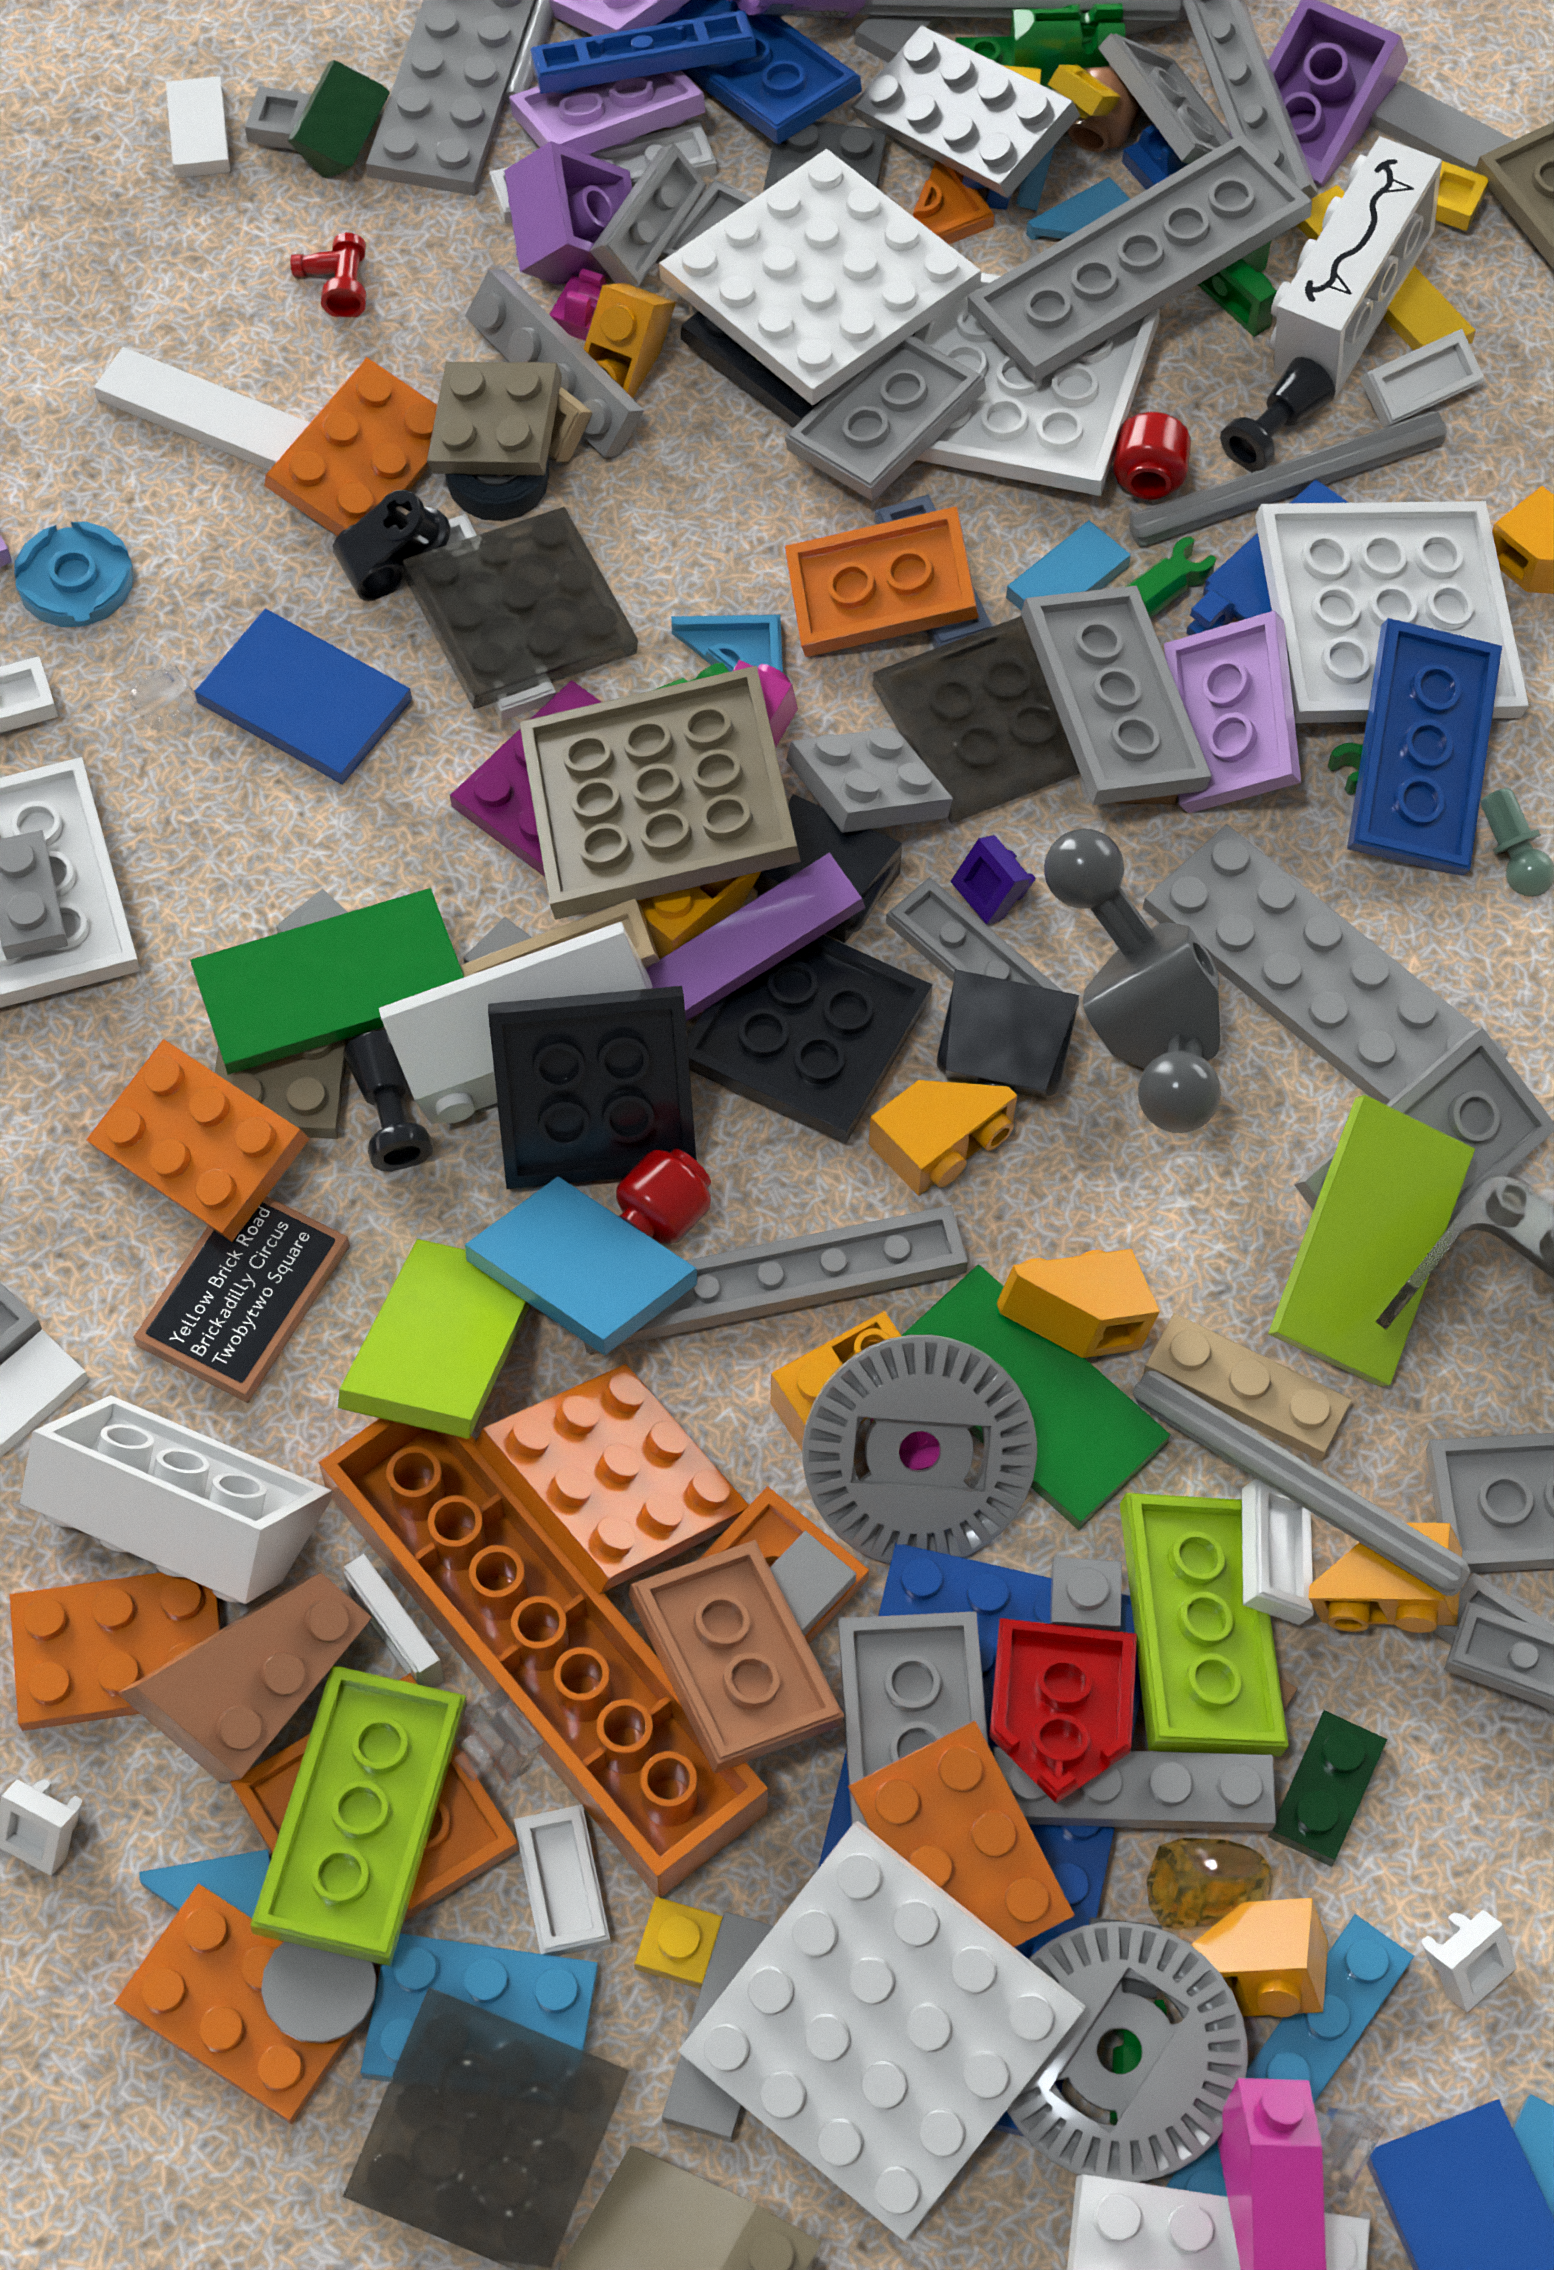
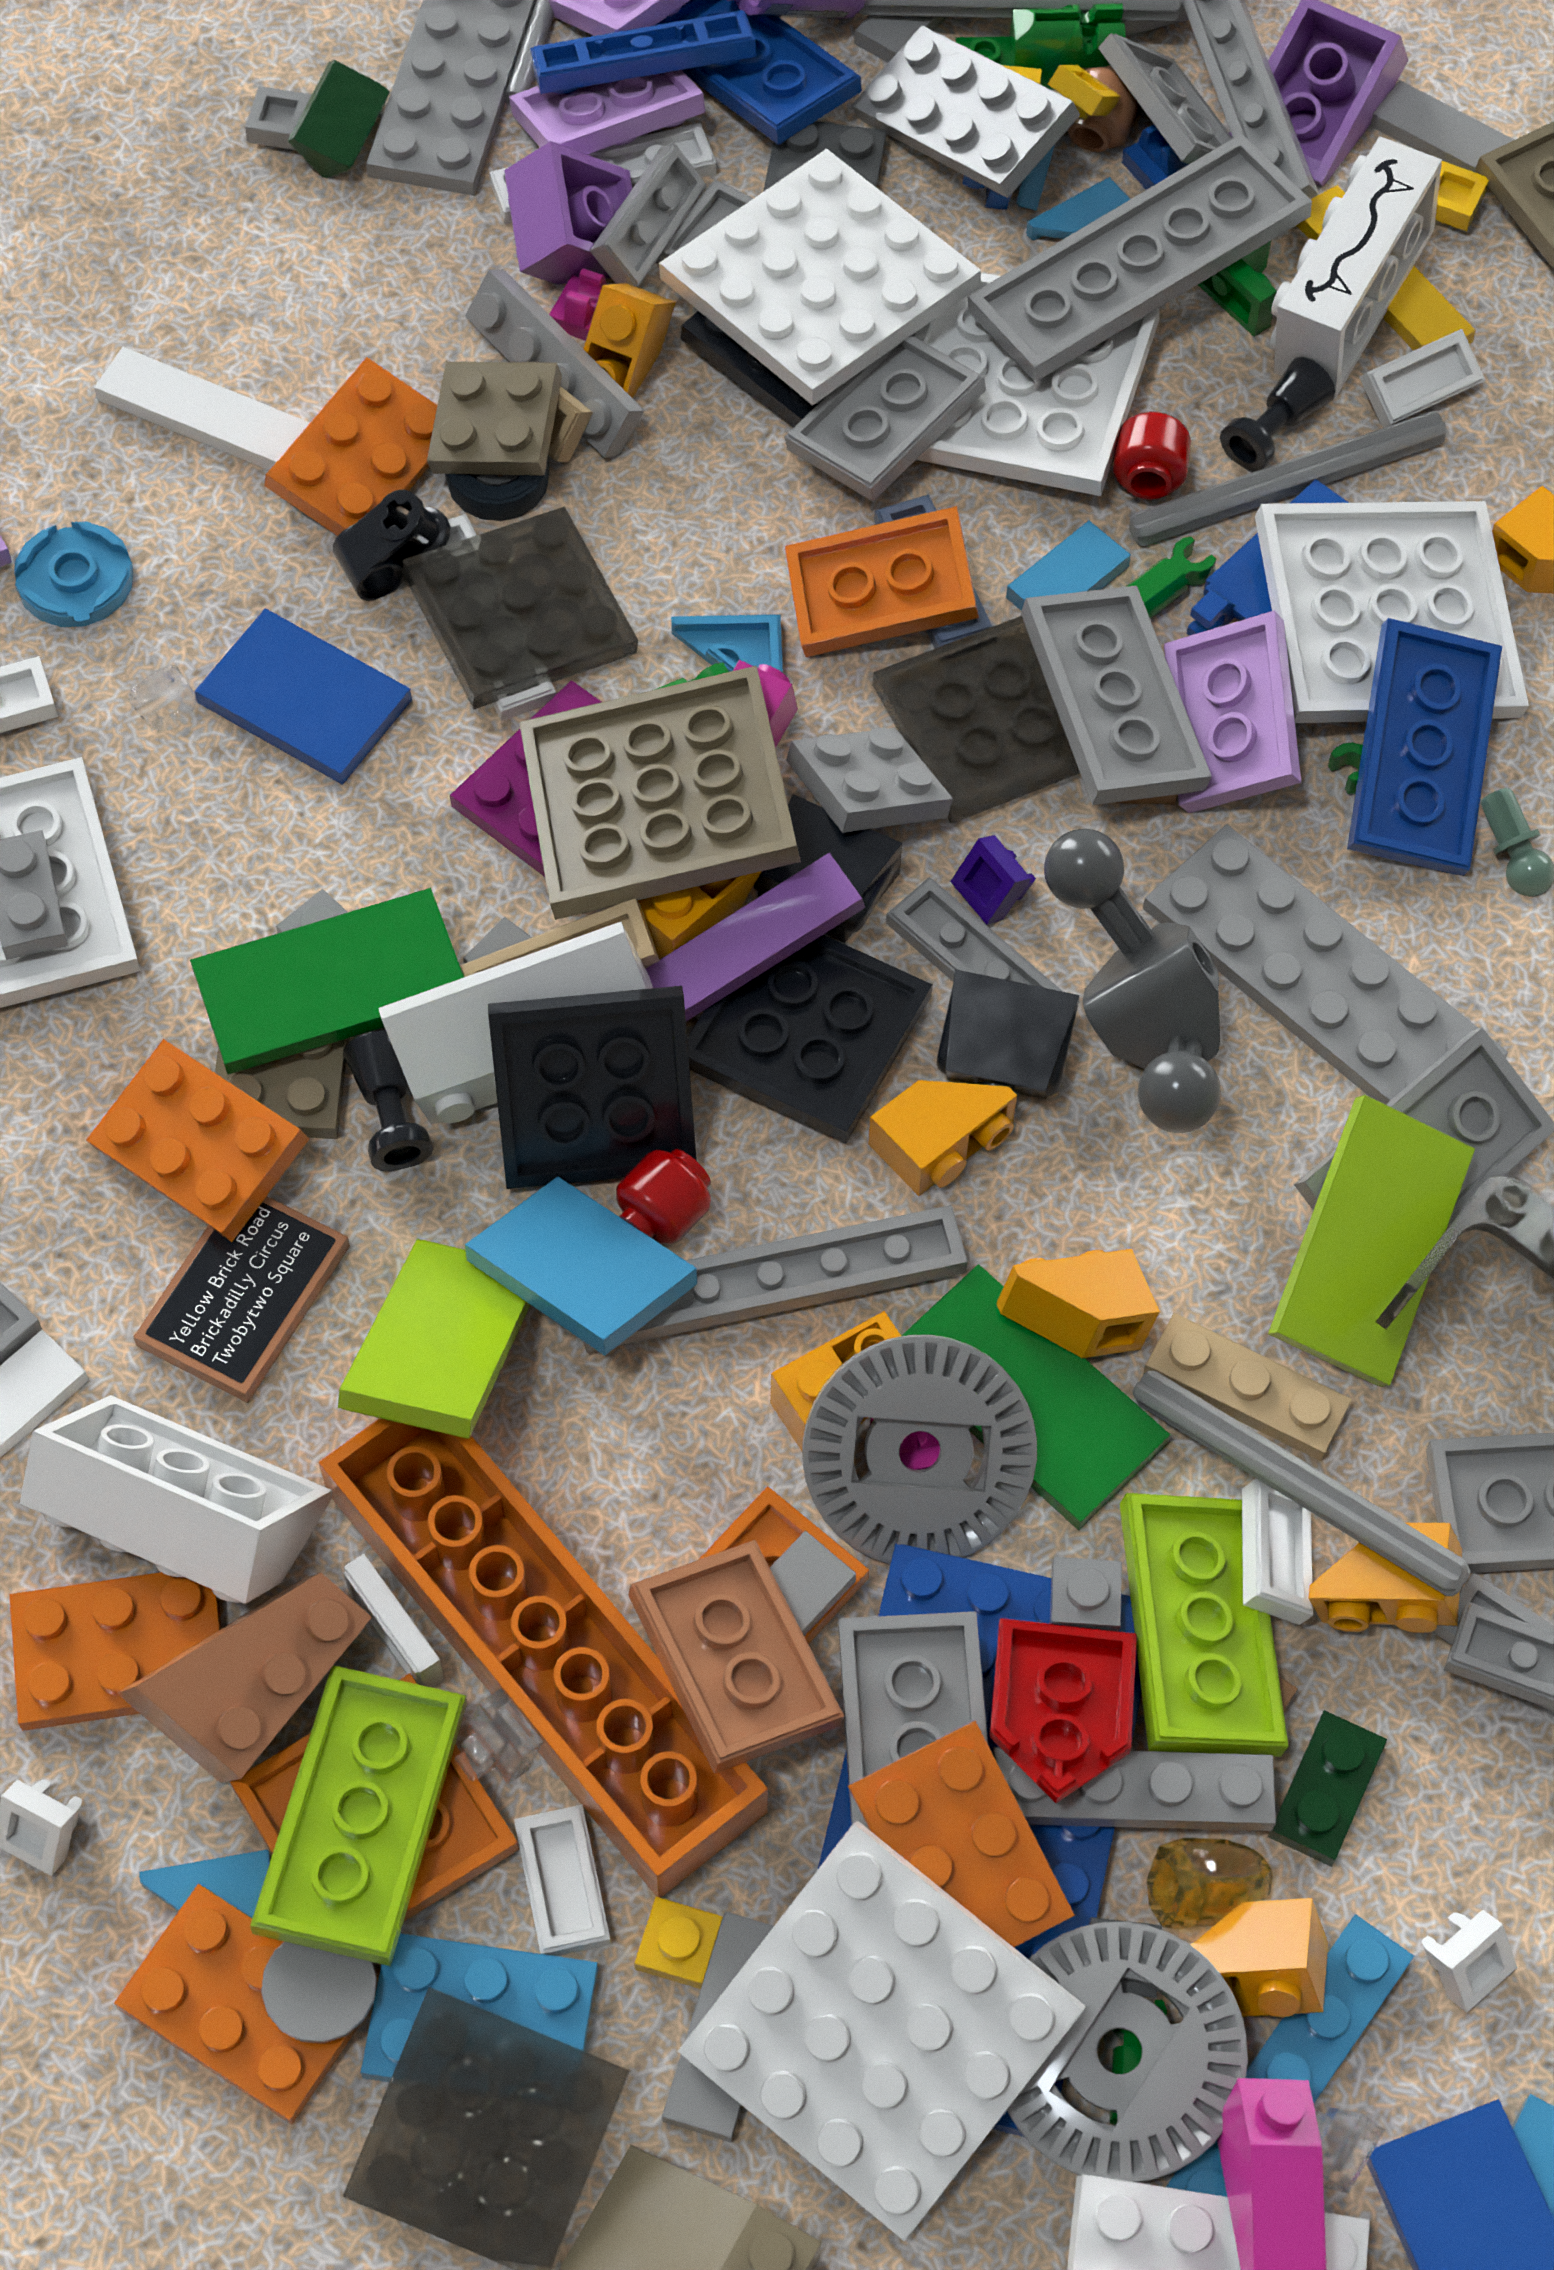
white tile [166,76,231,178] -> none
red piece [290,232,367,317] -> none
orange plate [474,1364,749,1595] -> none
orange tile [913,160,995,245] -> none

